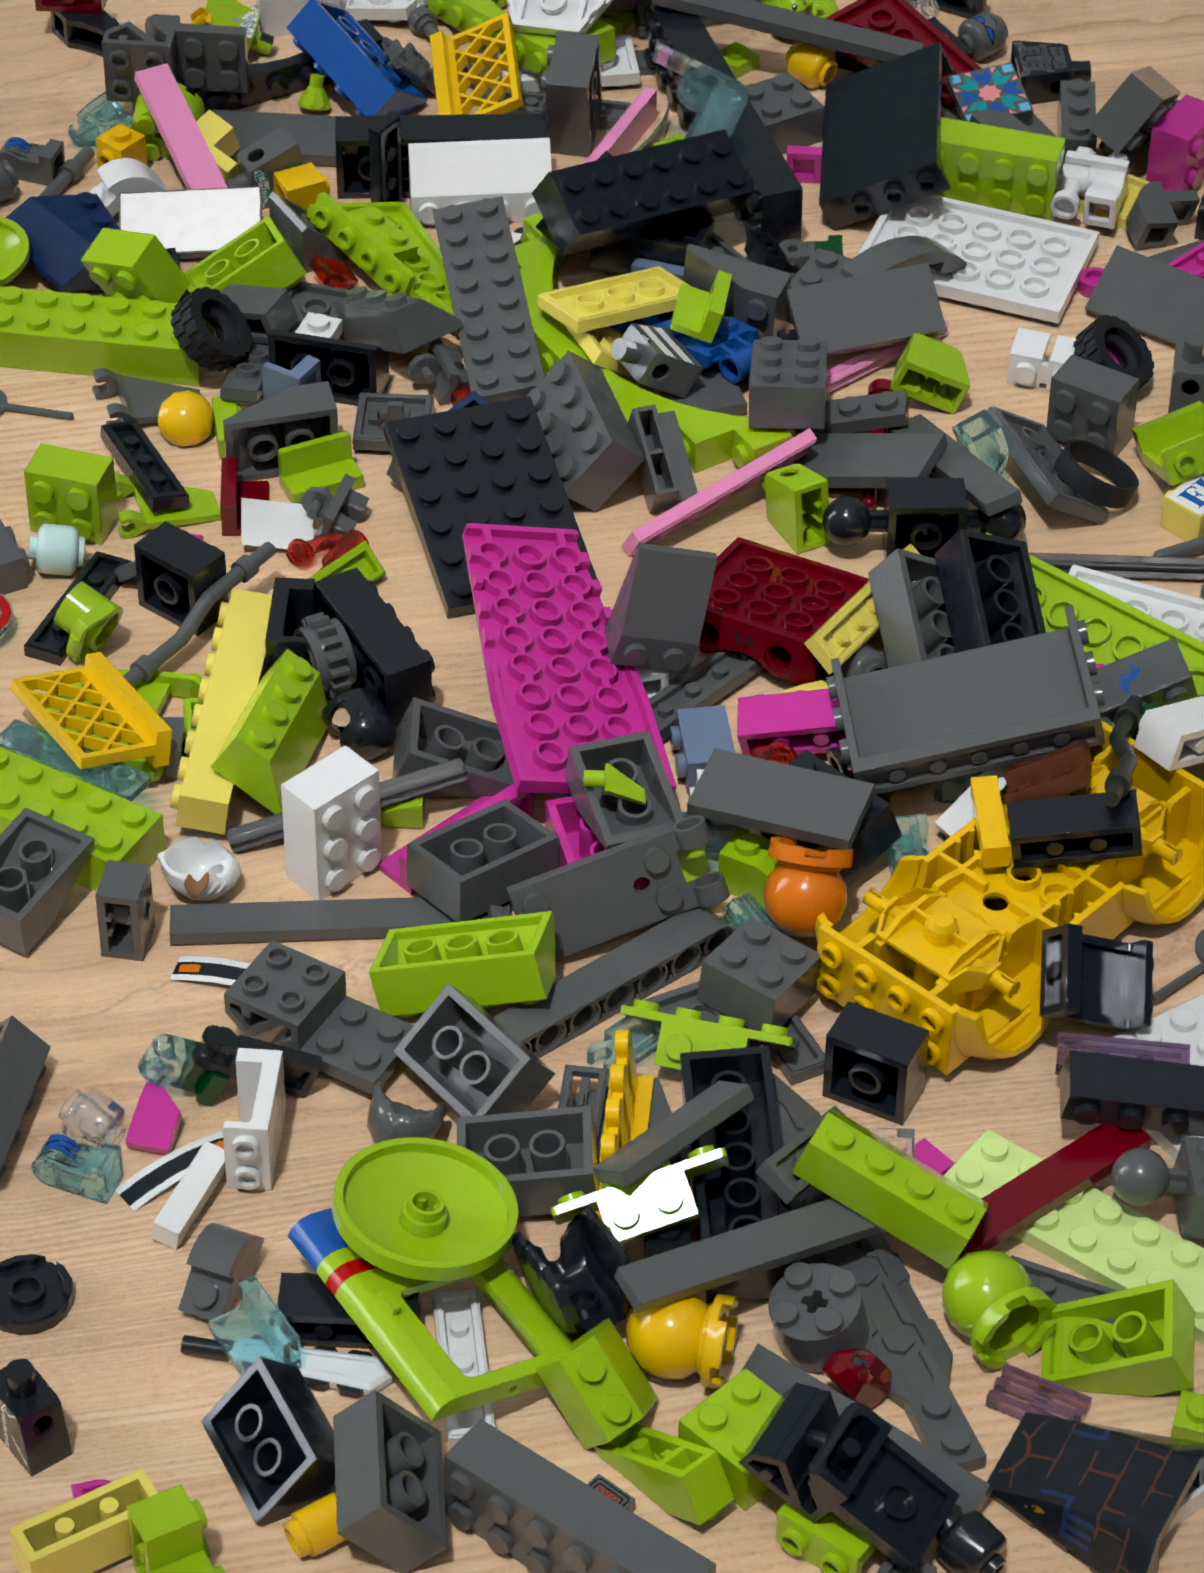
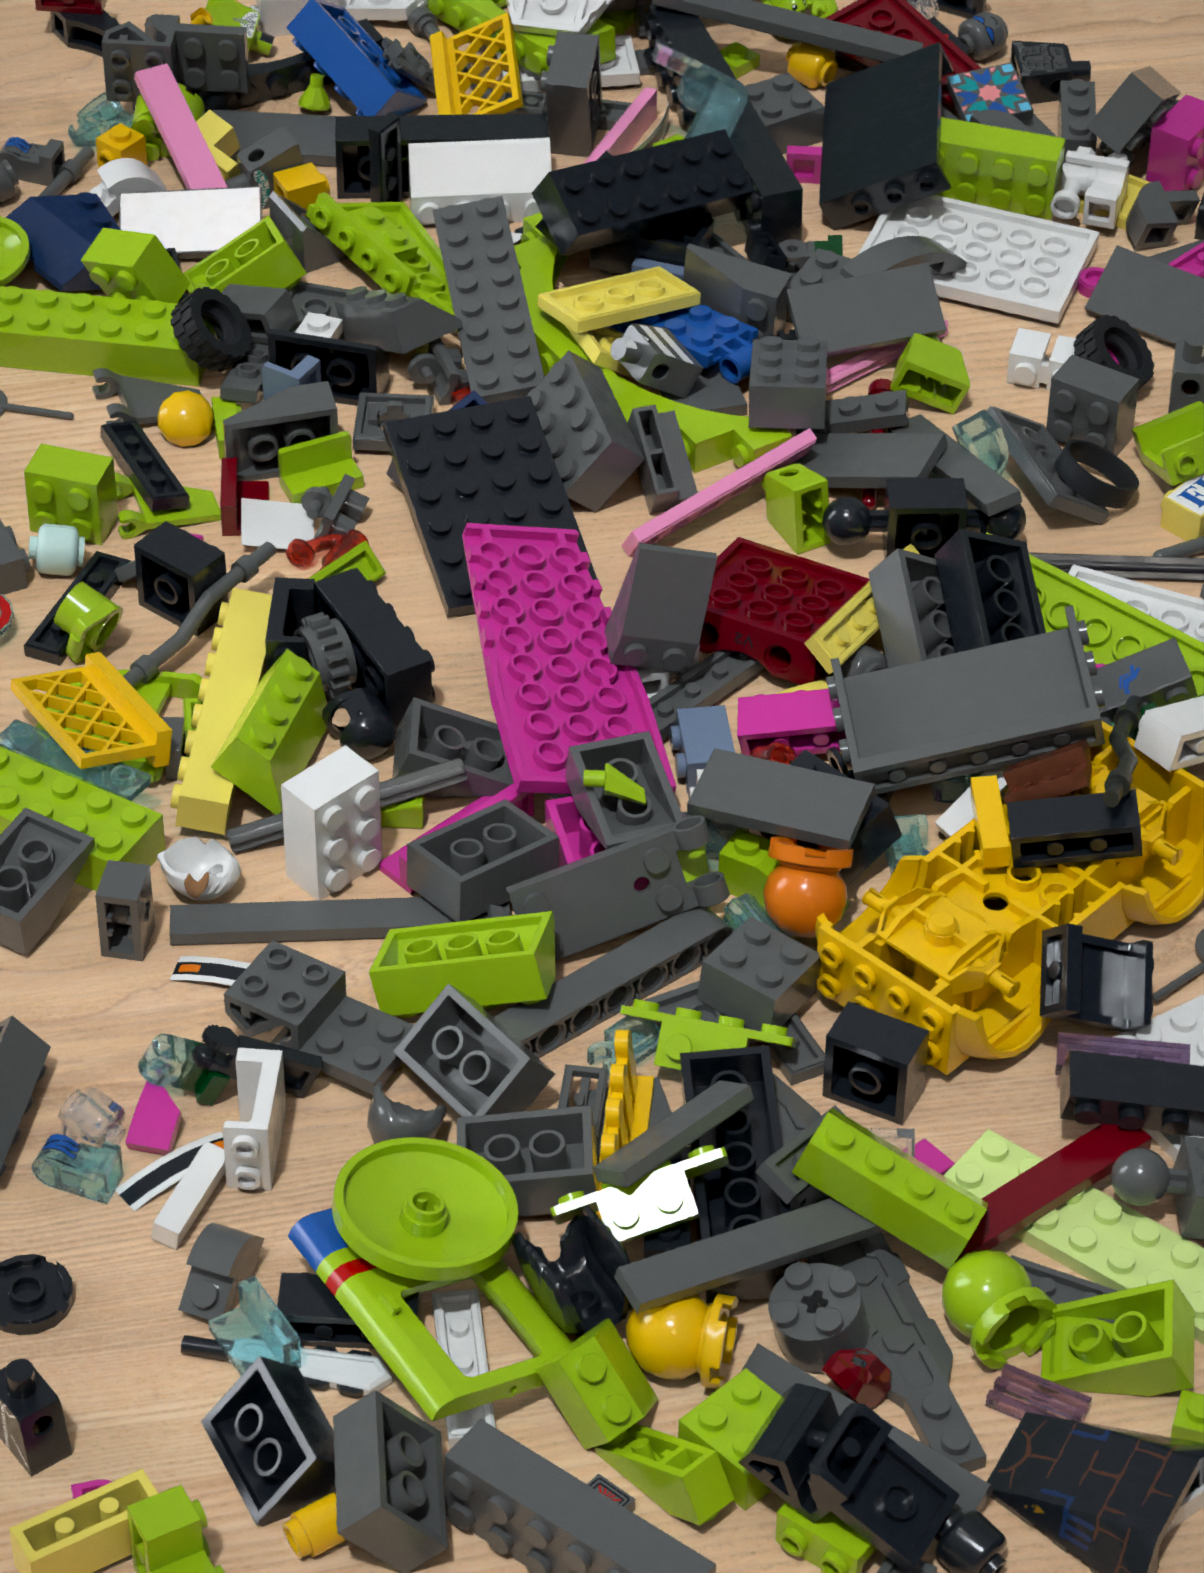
clear red tile [309,255,359,290] -> none
lime panel [670,270,732,343] -> none

